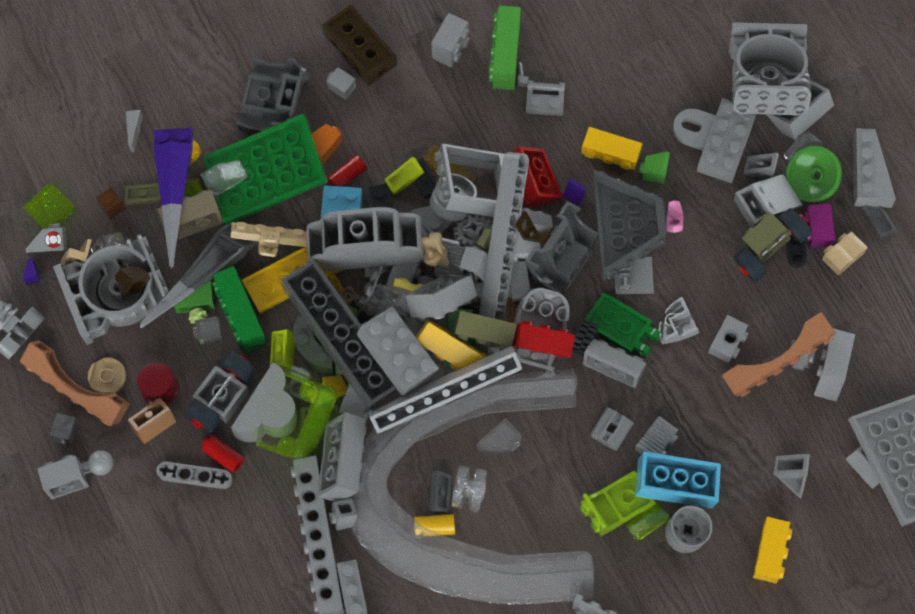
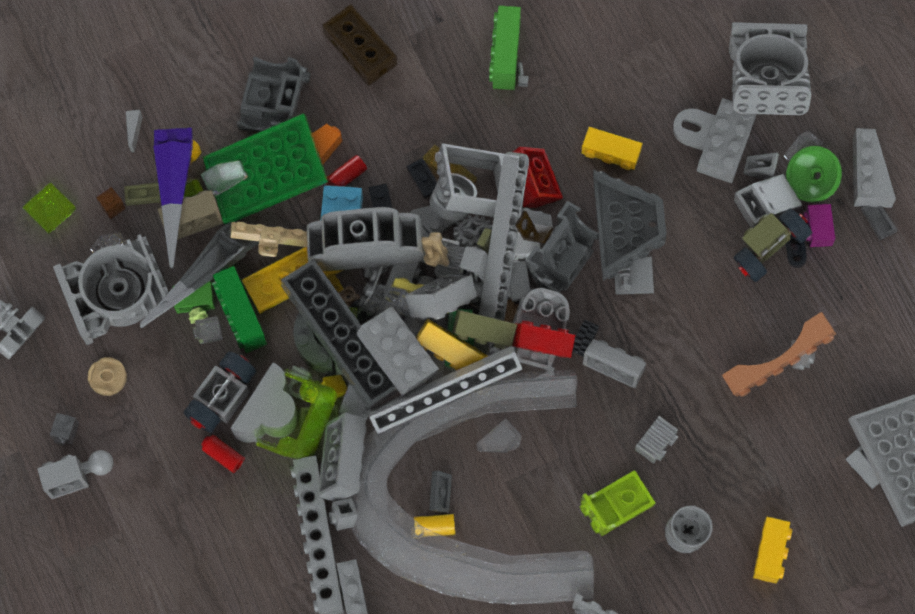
nougat arch [20,340,130,426] -> none
dark purple slope [23,258,40,285] -> none
light grey slope [25,223,67,253] -> none
tan panel [60,239,92,266] -> none
dark brown slope [115,265,151,297] -> none
medium nougat brick [128,398,176,444] -> none
dark red hat [137,362,180,405] -> none
light grey beam [156,462,233,489] -> none
neon yellow slope [270,329,295,370] -> none
light grey brick [327,67,357,100] -> none
neon yellow tile [384,157,425,195] -> none
light grey brick [431,13,470,68] -> none
clear wheel [452,465,487,513] -> none
light grey plate [526,80,565,116] -> none
dark purple slope [563,179,586,206] -> none
green tile [584,292,661,358] -> none
light grey piece [590,407,634,451] -> none
clear neon green tile [625,503,670,541] -> none
medium azure brick [635,451,721,509] -> none
bright green slope [639,152,670,184] -> none
light grey brick [658,297,700,344] -> none
bright pink hair [666,200,684,233] -> none
light grey brick [708,315,749,363] -> none
light grey slope [766,80,834,140] -> none
light grey slope [773,454,810,499] -> none
light grey wedge [814,328,855,402] -> none
tan brick [822,231,868,275] -> none

